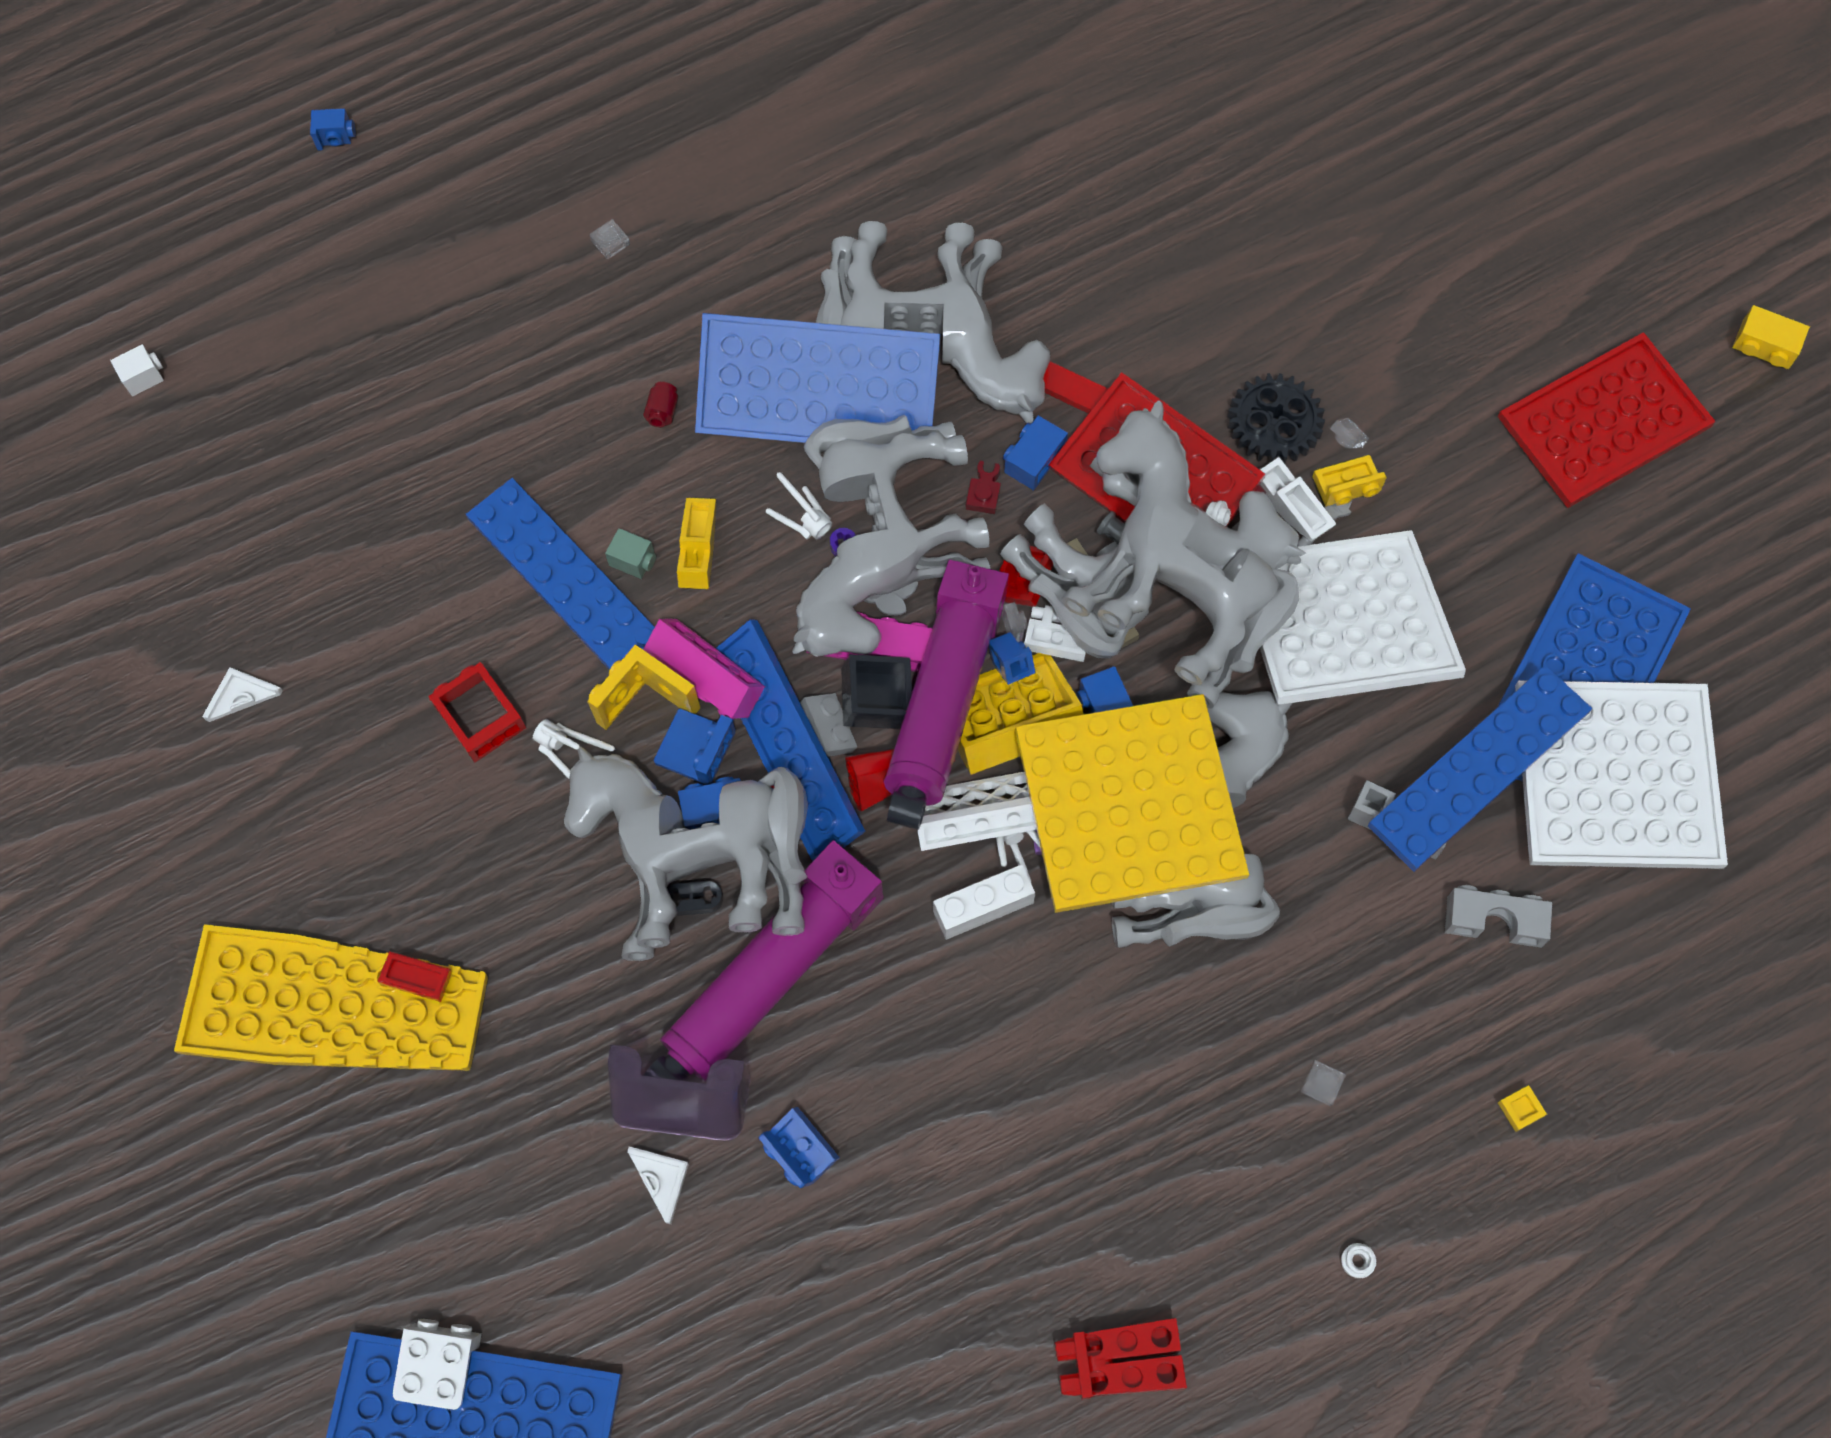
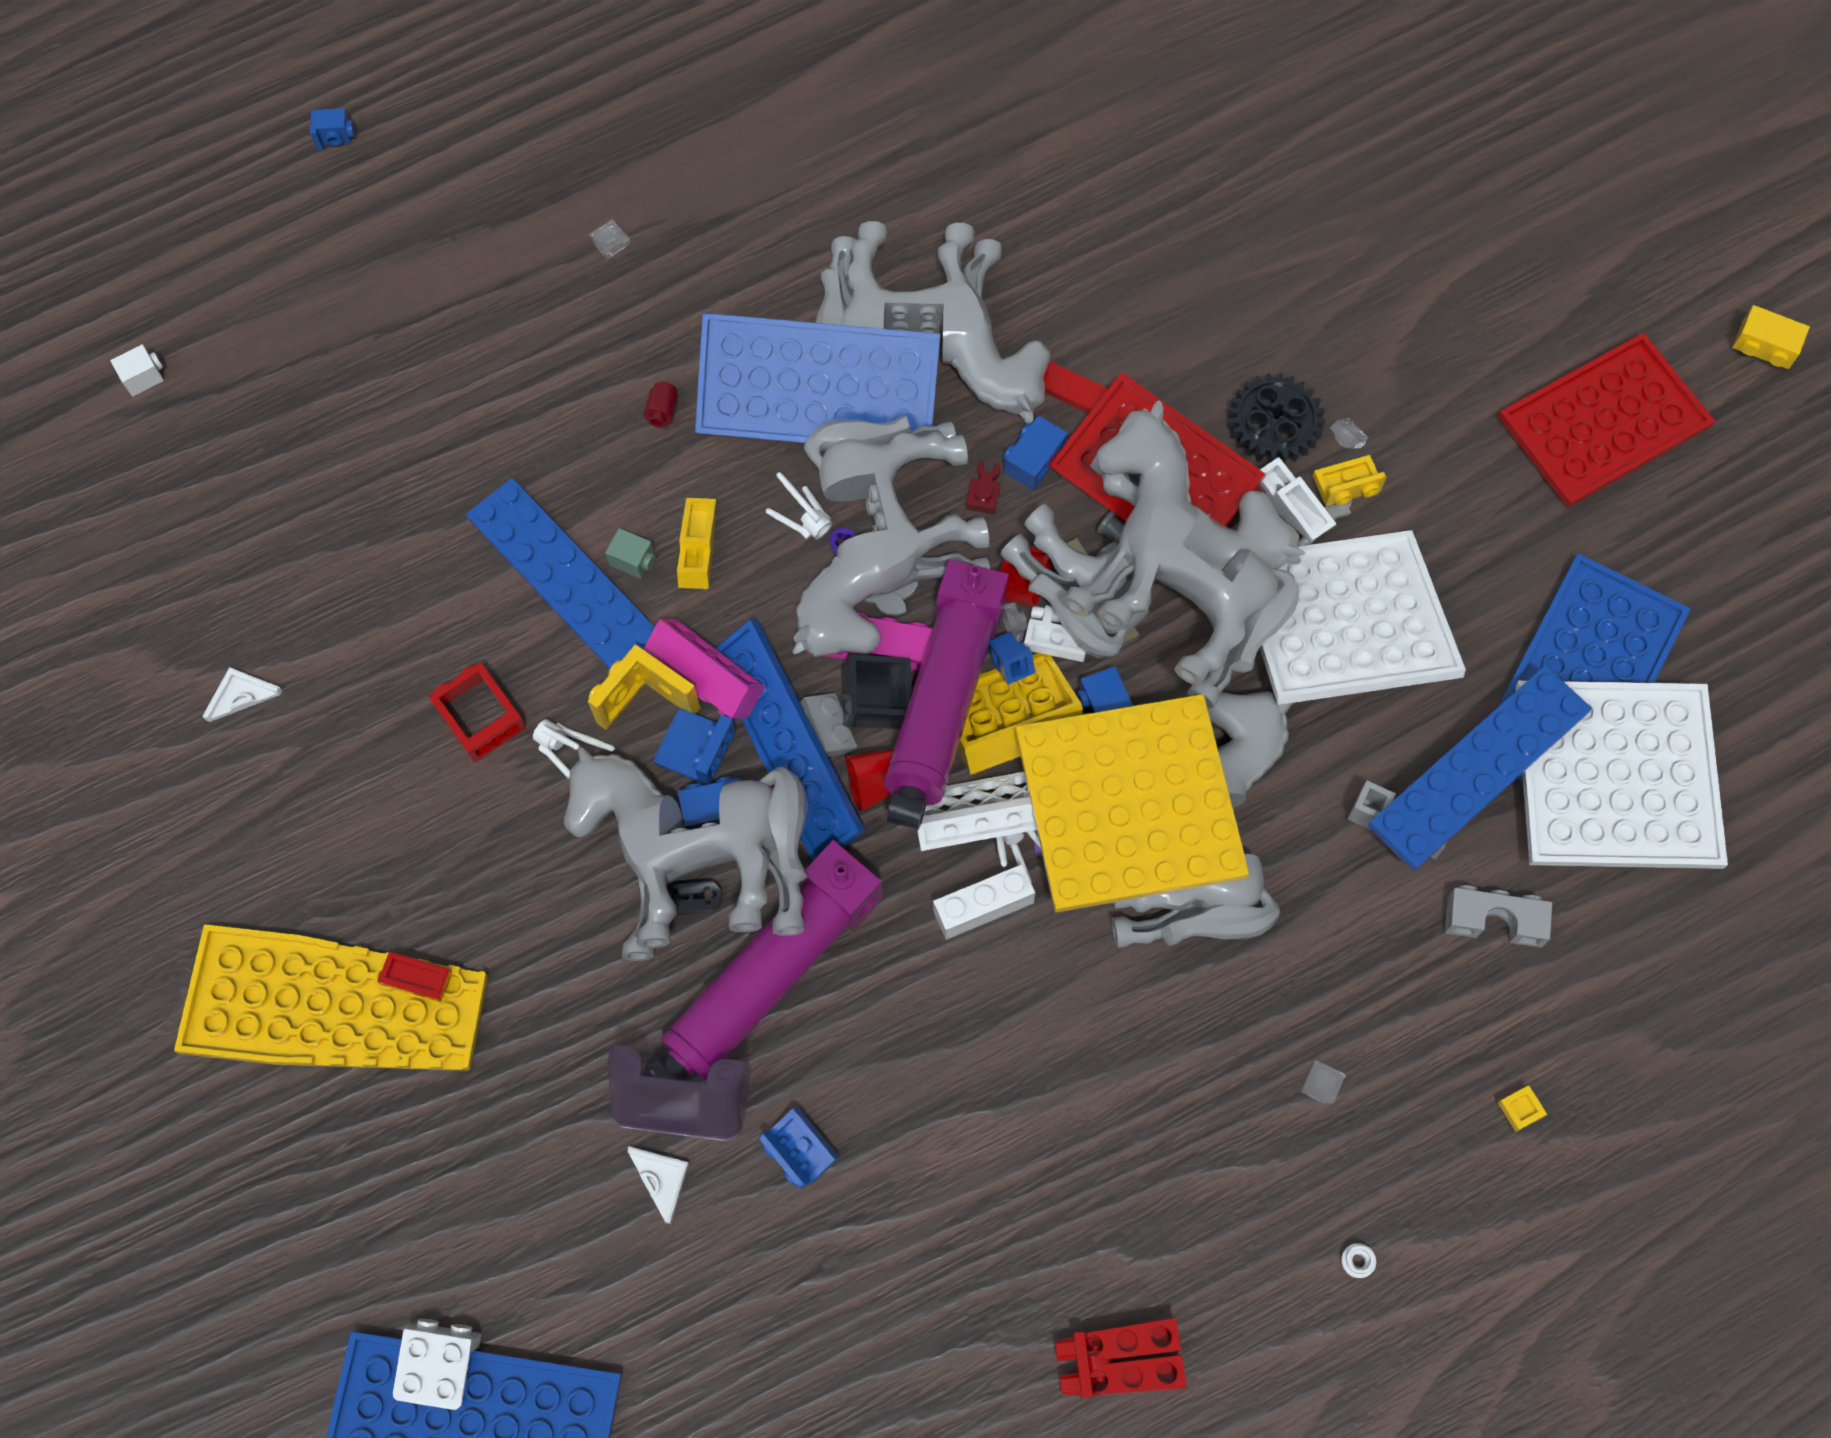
white plate [1206,500,1231,526] -> none

